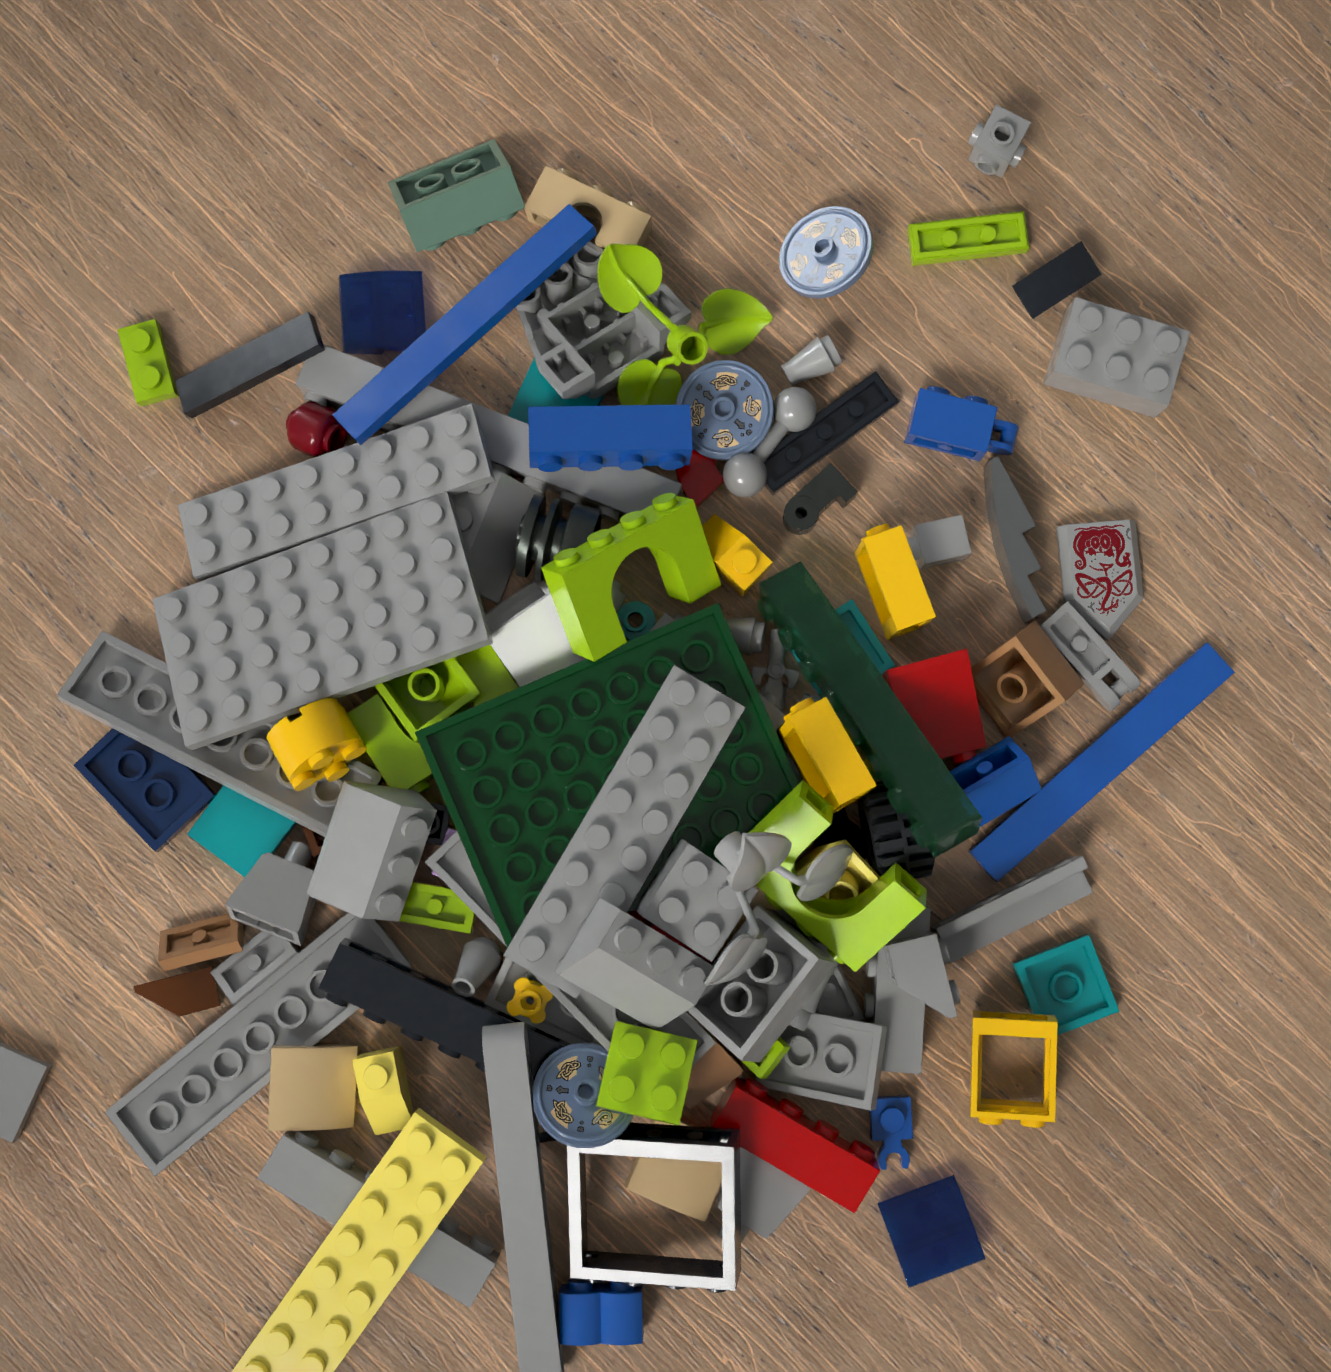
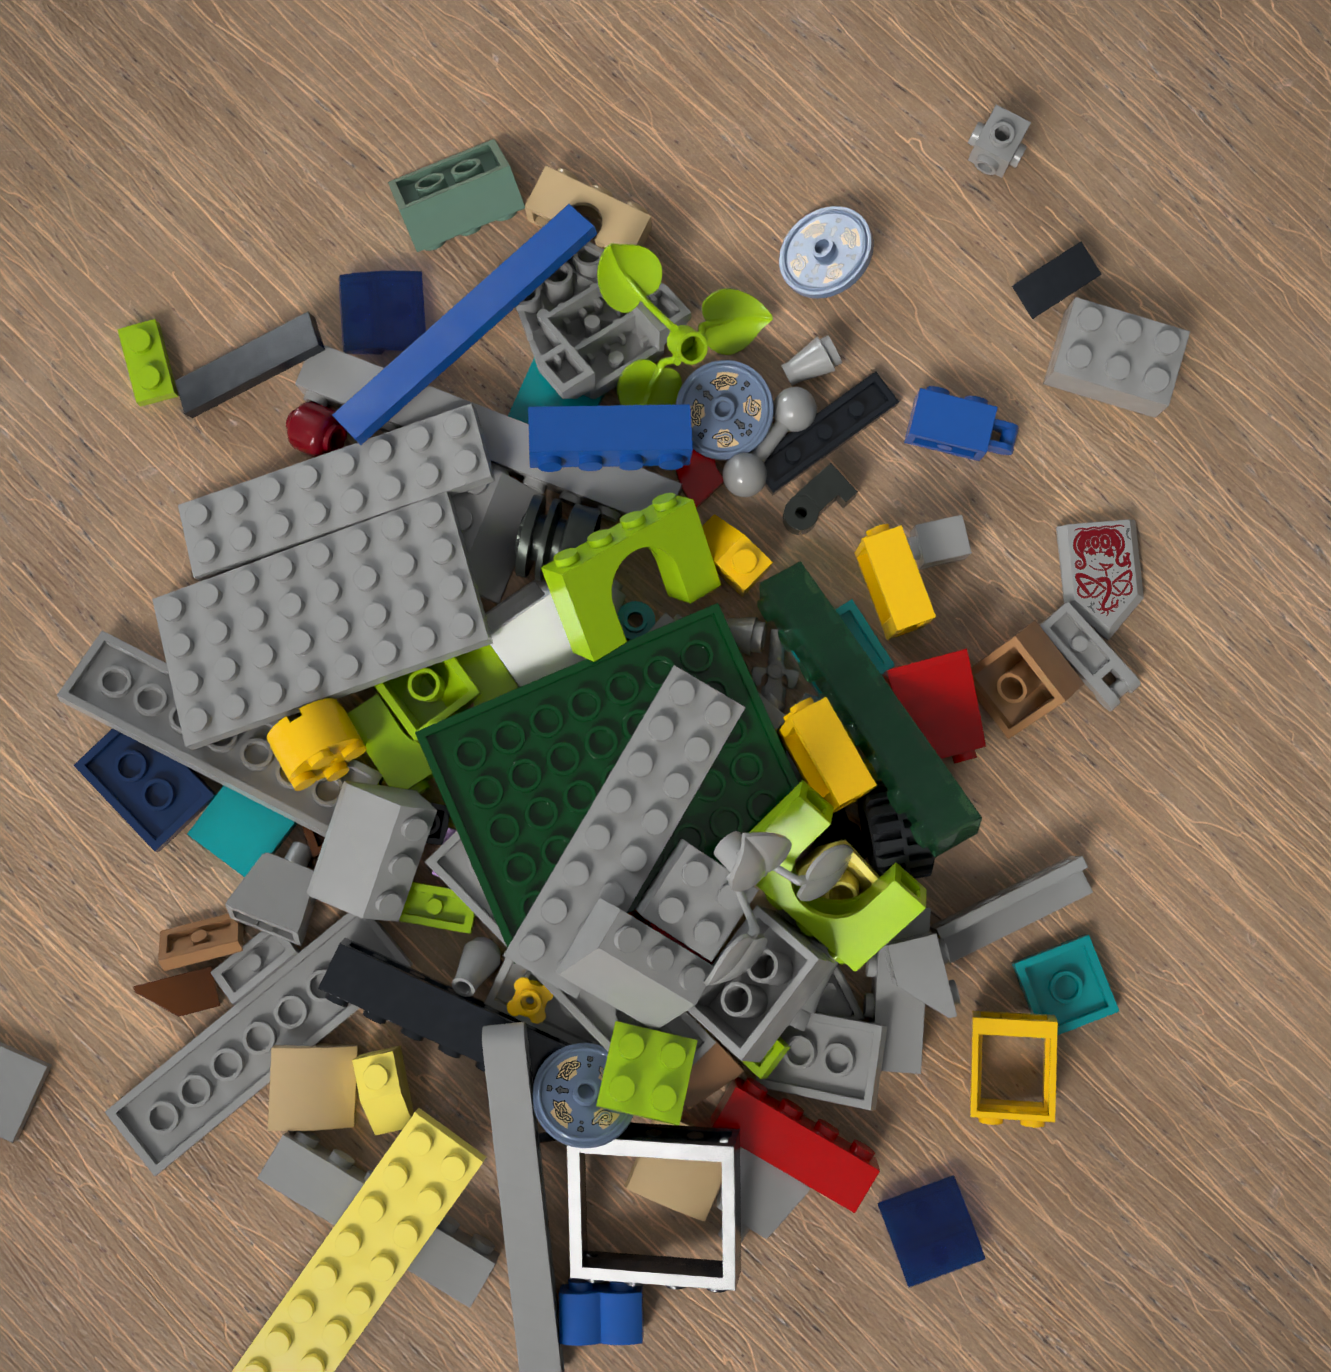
blue plate [869,1095,913,1170] -> none
lime tile [907,211,1029,266] -> none
blue brick [927,736,1042,831] -> none
blue tile [968,643,1235,882] -> none
dark grey slope [983,456,1046,623] -> none

